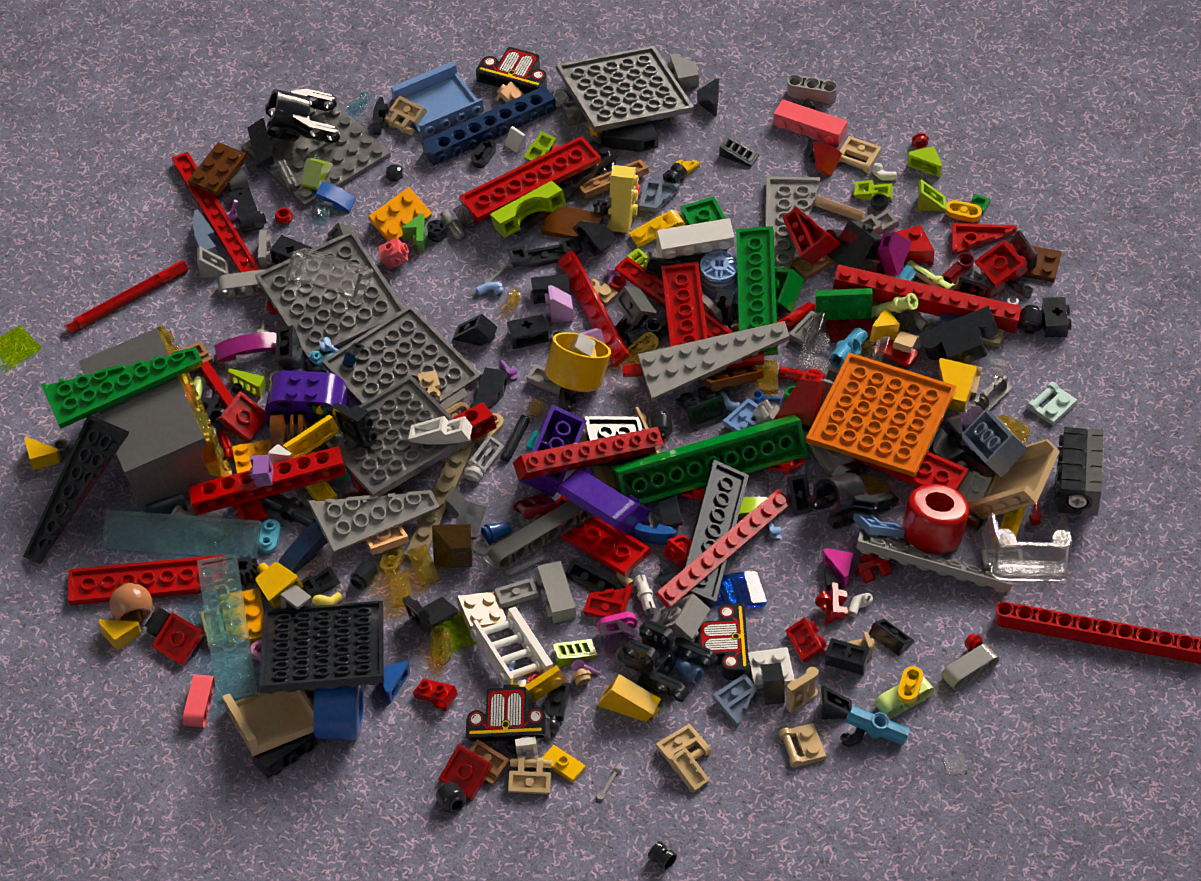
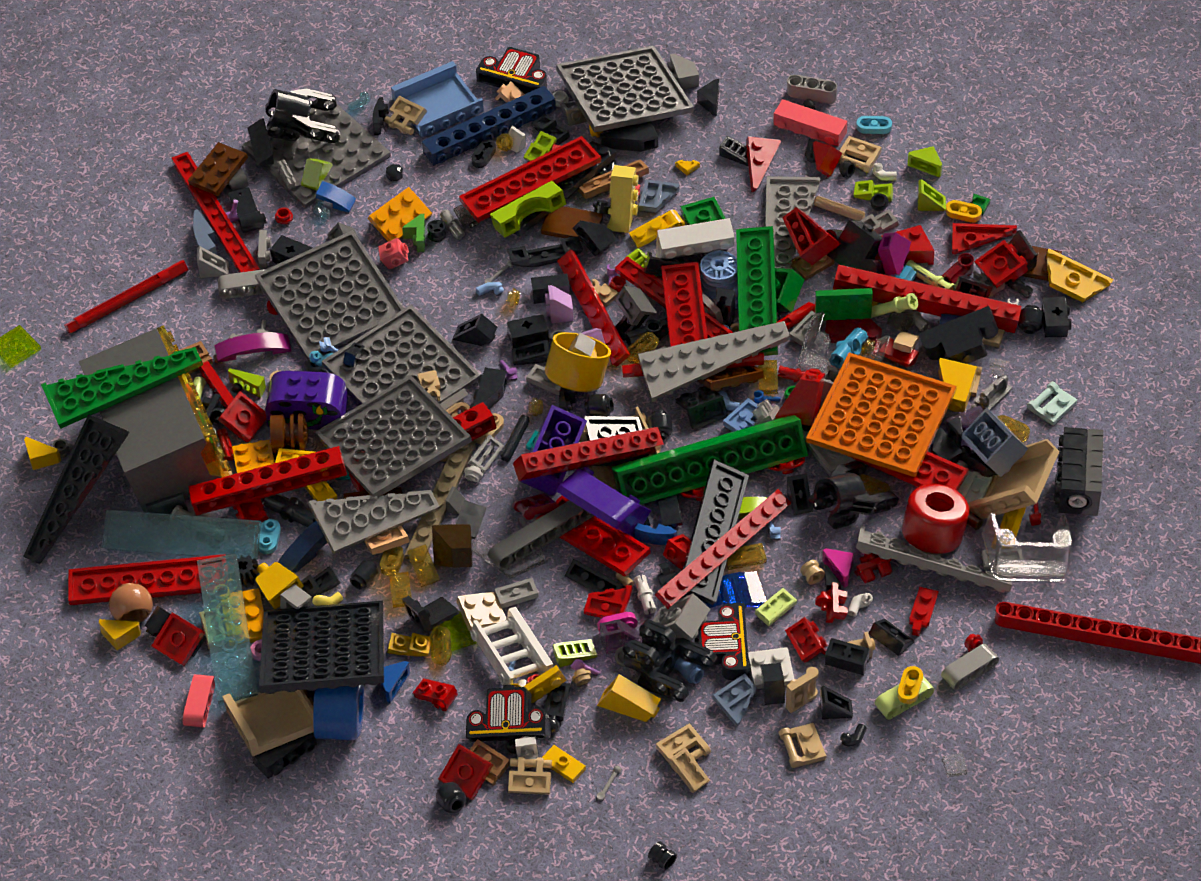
medium lavender brick [250,455,273,487] -> none
white slope [268,444,292,464] -> none
black slope [276,325,303,371] -> none
yellow plate [283,415,339,458] -> none
clear windscreen [285,248,373,303] -> none
black plate [331,402,378,448] -> none
white slope [408,416,472,445] -> none
blue cone [481,521,511,543] -> none
light grey brick [535,561,576,624] -> none
black wheel [663,163,687,184] -> none
dark azure piece [846,705,910,745] -> none
medium blue plate [853,513,905,539] -> none
yellow slope [870,309,900,342] -> none
red plate [912,133,929,149] -> none
none -> yellow slope [387,633,432,657]
none -> clear yellow plate [496,133,513,151]
none -> black slope [512,340,551,365]
none -> black slope [532,114,570,145]
none -> black head [584,394,614,416]
none -> clear yellow plate [726,543,767,570]
none -> wing [746,136,781,192]
none -> yellowish green plate [755,588,797,626]
none -> tan wheel [800,560,825,585]
none -> black plate [839,160,855,177]
none -> medium azure plate [856,116,892,134]
none -> red hinge [909,586,939,637]
none -> yellow wing [1046,249,1113,302]

